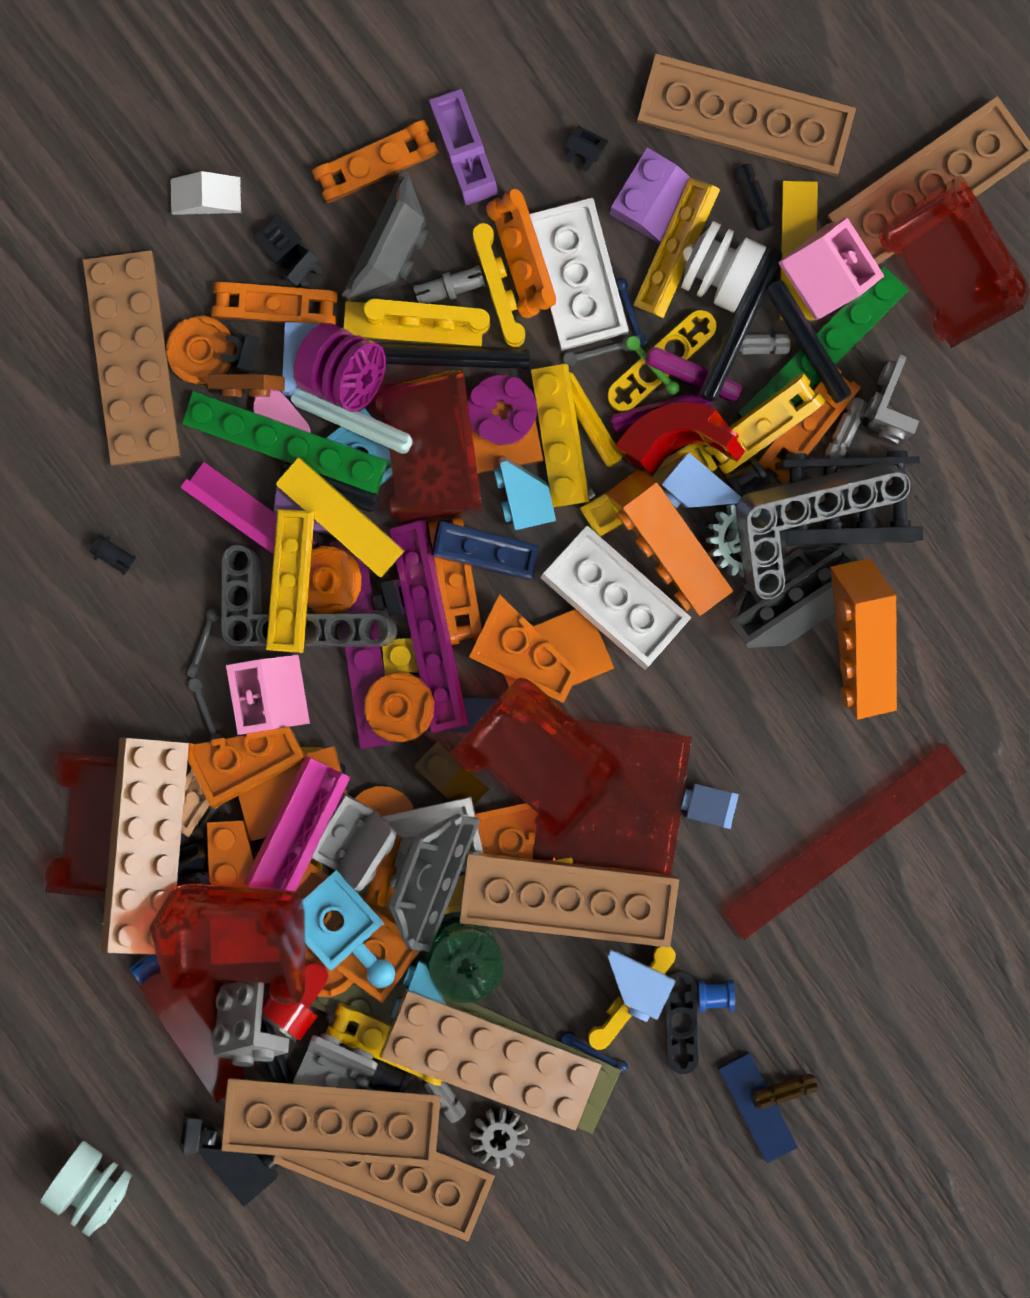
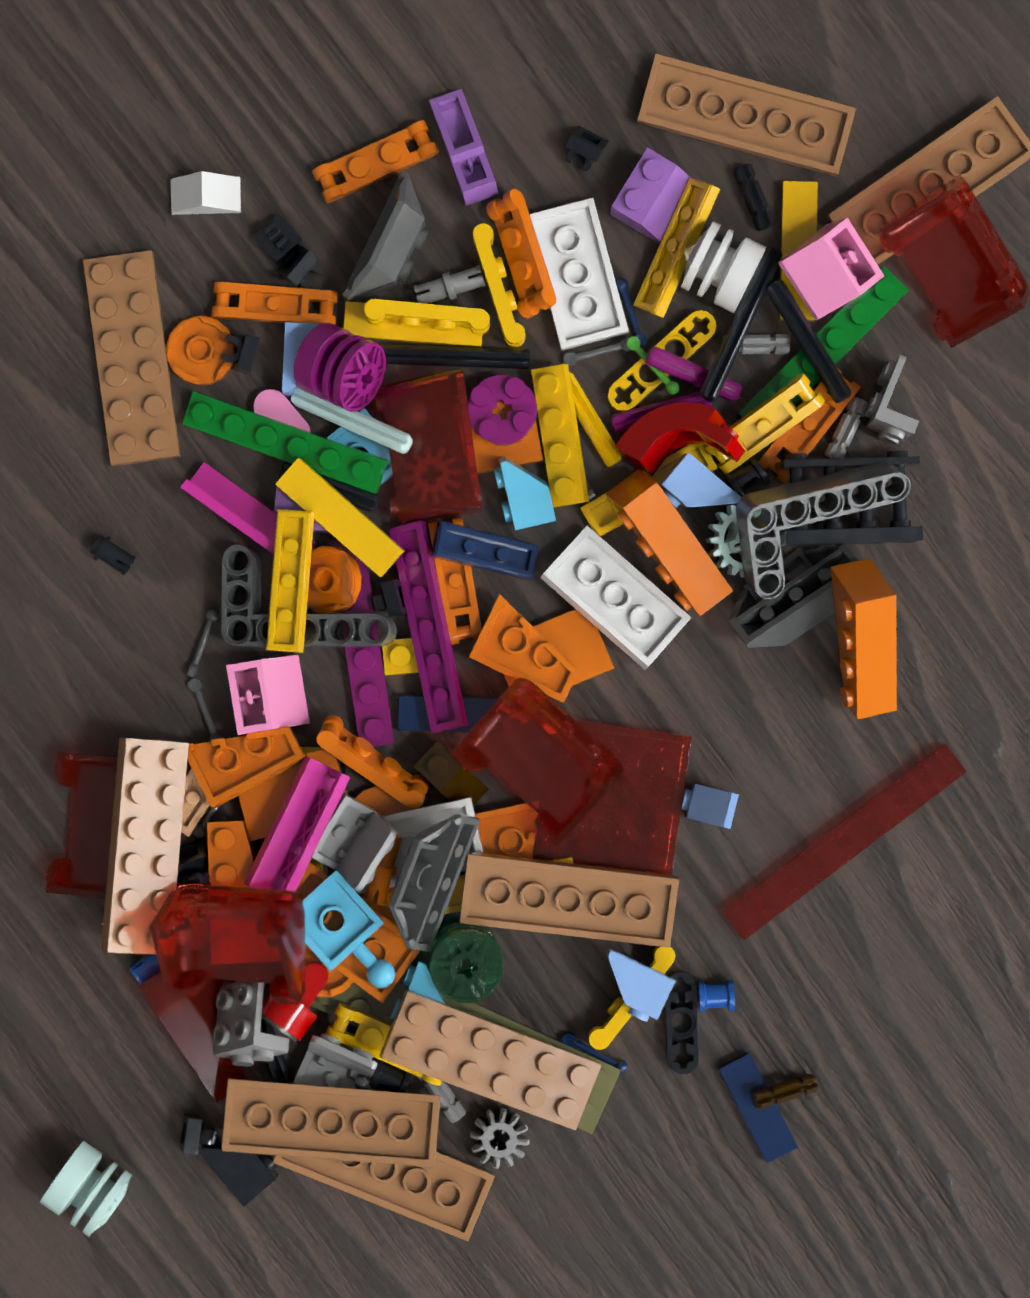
dark orange plate [208,374,285,397] -> none
orange tile [364,672,435,742] -> none
none -> orange plate [317,715,429,809]

